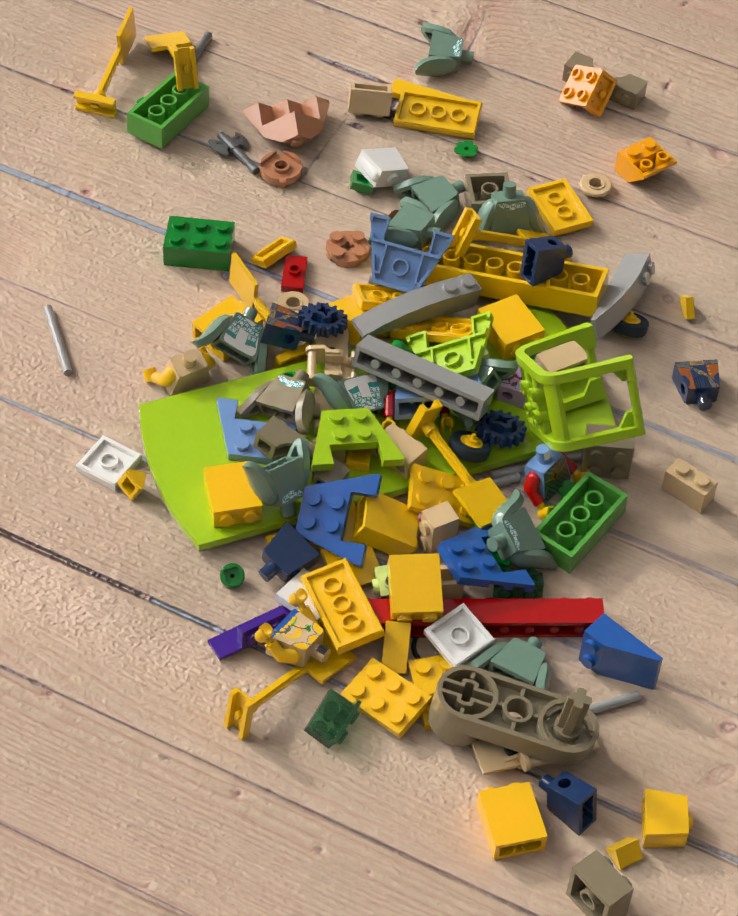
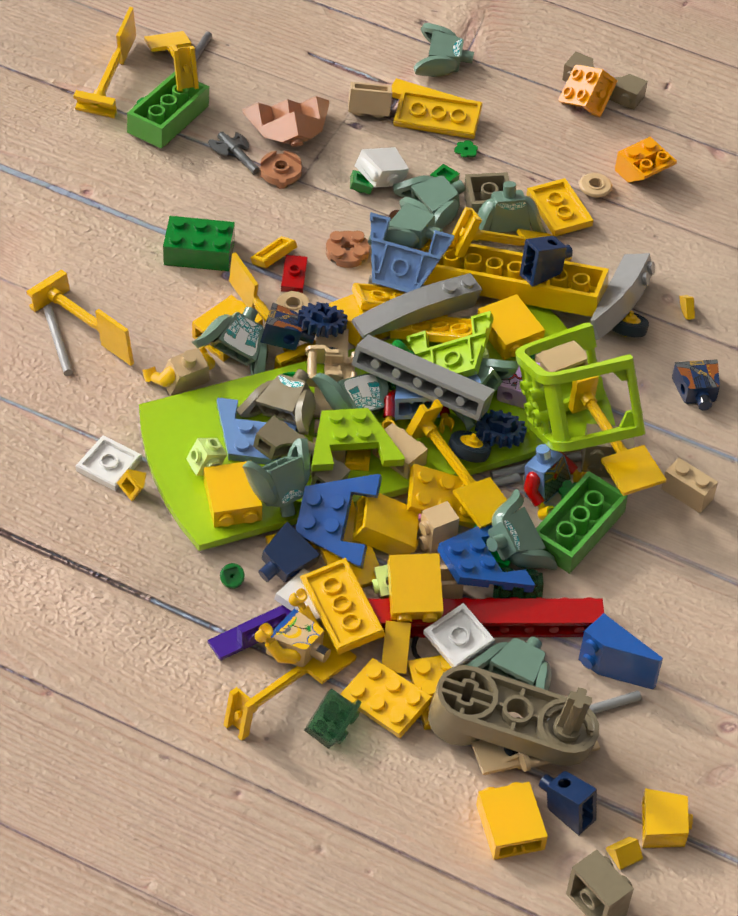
none -> yellow piece [26,270,134,366]
none -> yellowish green brick [186,438,227,476]
none -> green plate [430,164,460,184]
none -> yellow piece [568,376,667,496]

